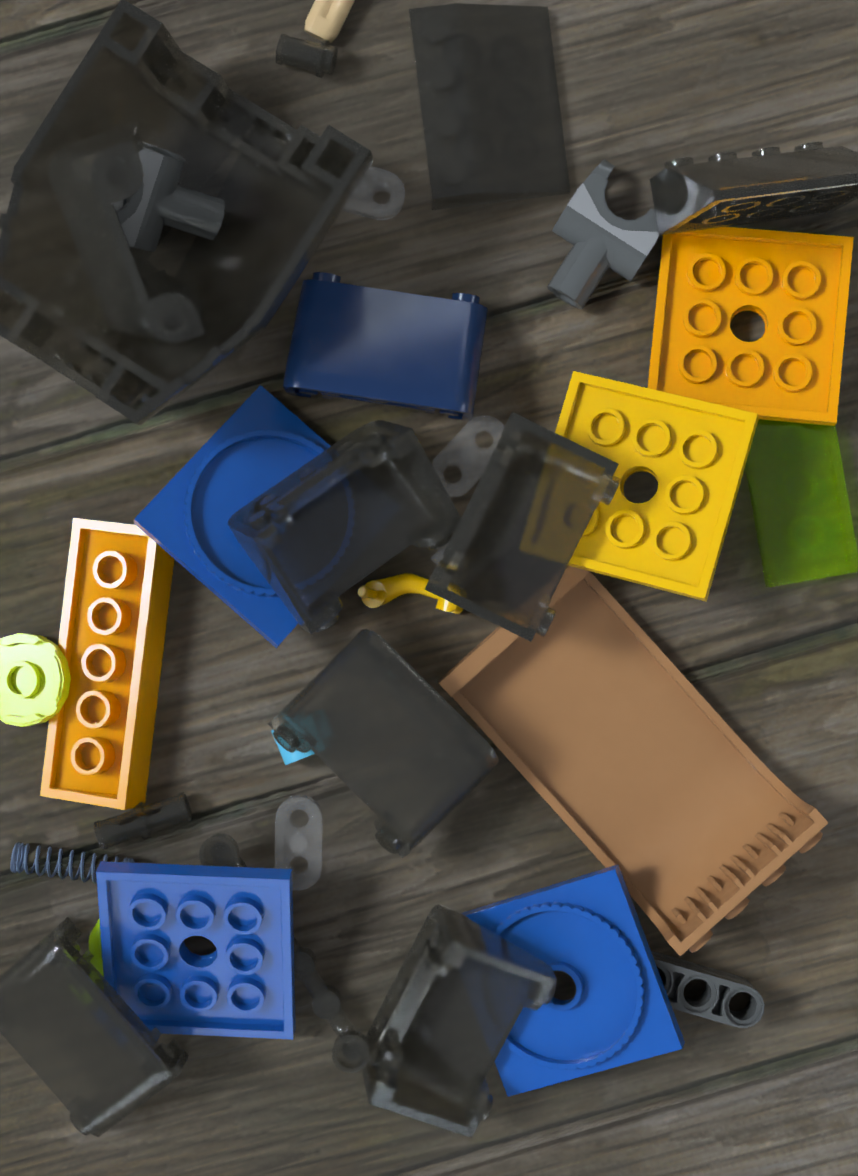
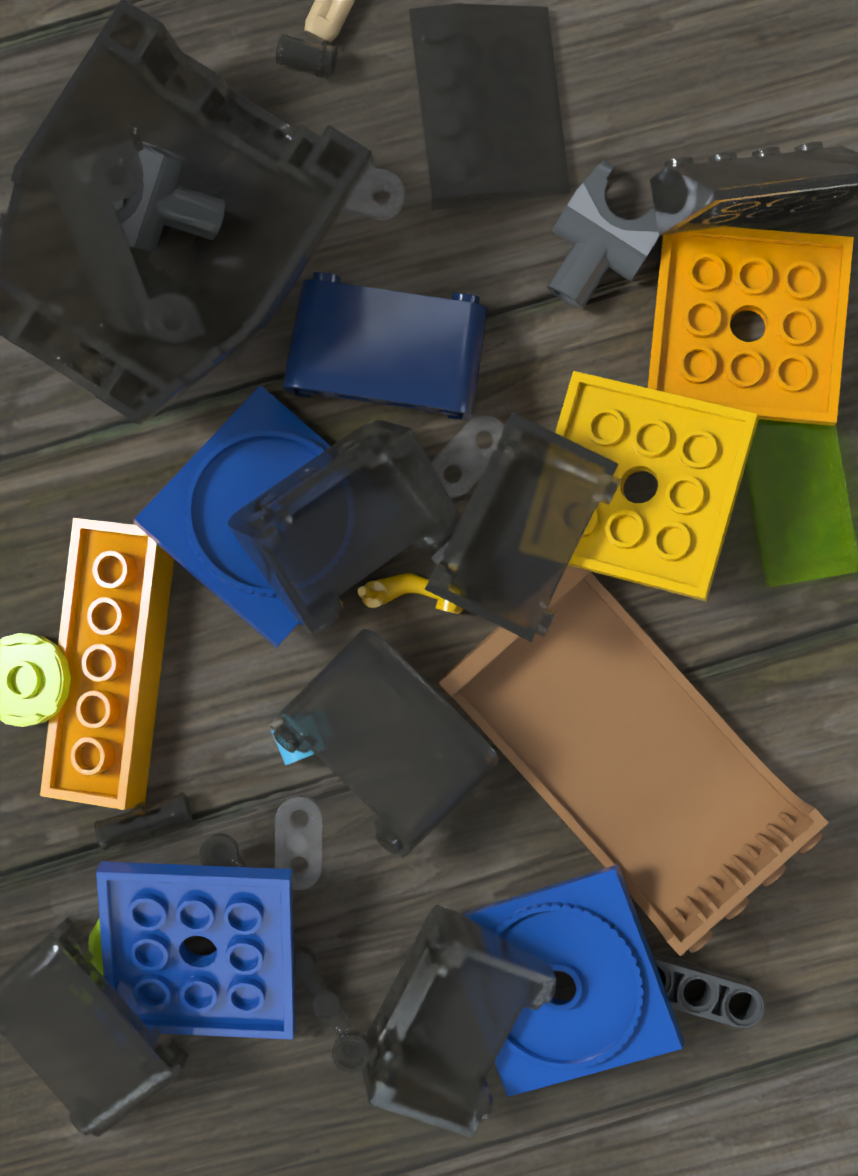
sand blue piece [10,842,135,885] -> none

